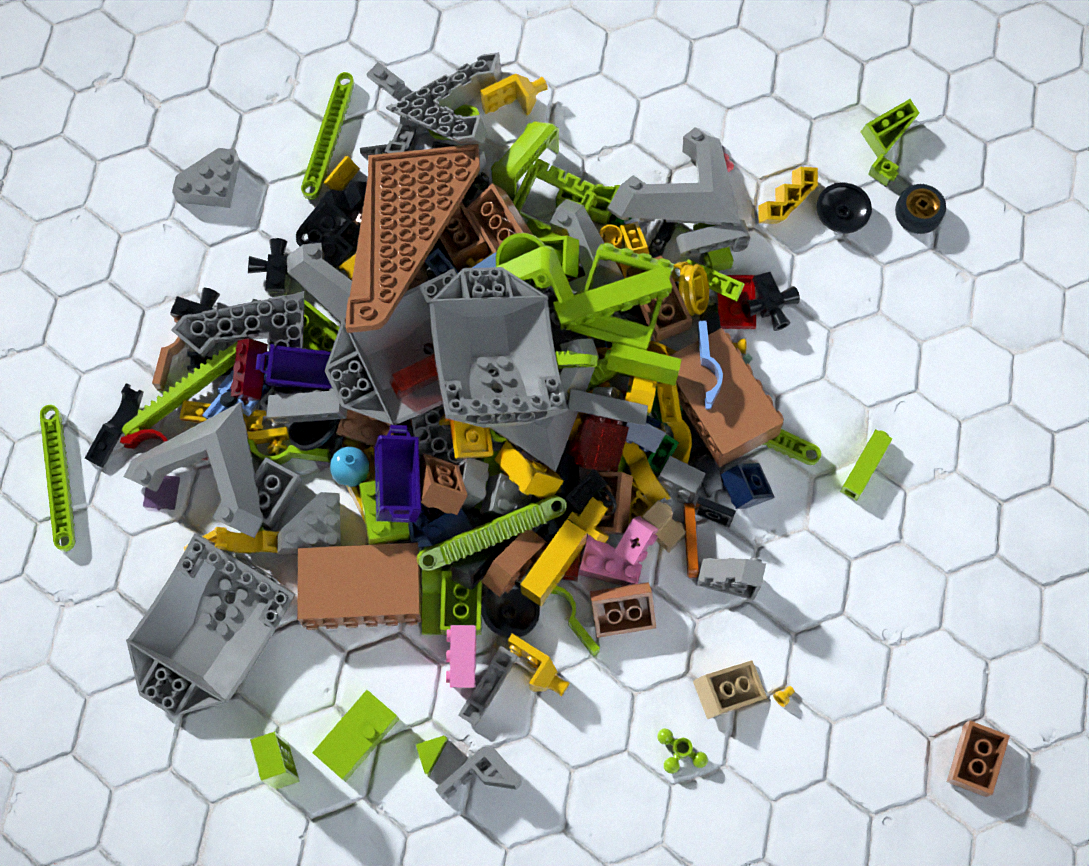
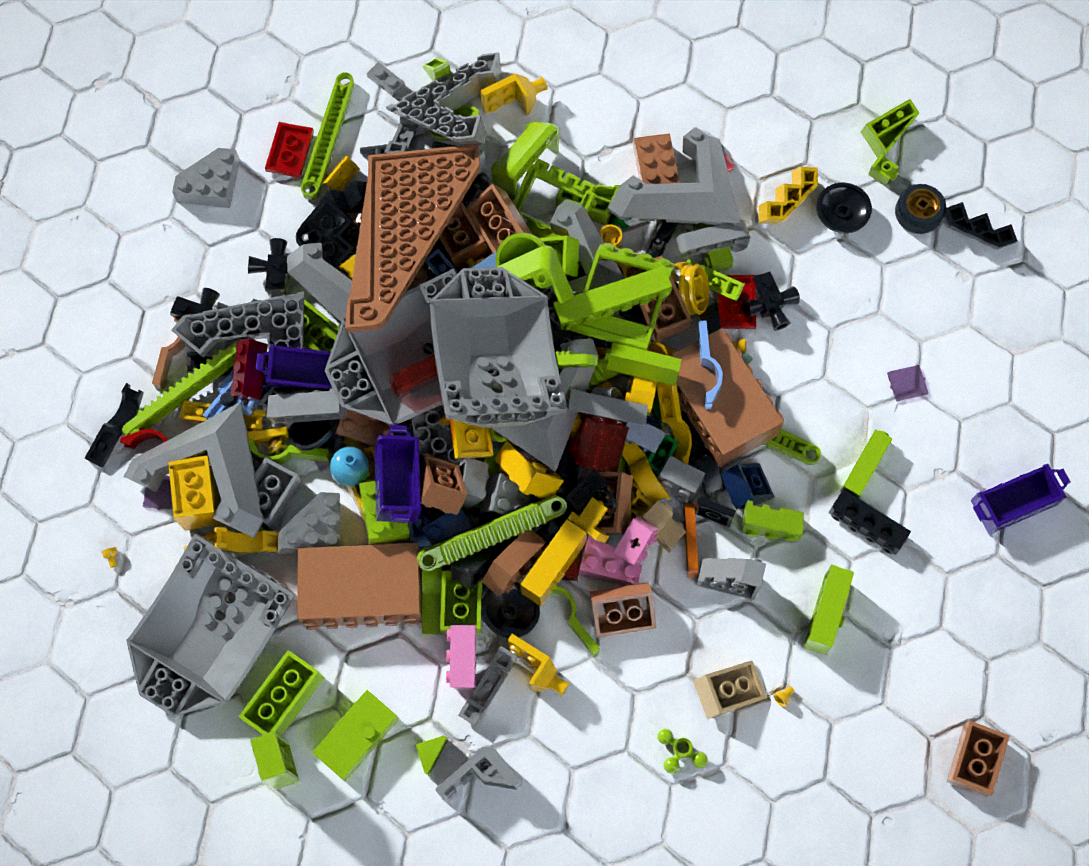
lime gear [40,405,76,552] -> none
yellow brick [620,221,649,254] -> none
none -> yellow piece [101,547,118,568]
none -> yellow container [168,455,223,531]
none -> lime brick [238,650,325,737]
none -> red plate [265,122,314,178]
none -> lime slope [422,57,451,81]
none -> nougat brick [633,133,680,184]
none -> lime wedge [741,500,804,542]
none -> lime brick [803,564,855,655]
none -> black brick [828,489,911,555]
none -> clear purple piece [887,365,929,402]
none -> black brick [945,202,1018,250]
none -> dark purple container [970,463,1071,535]

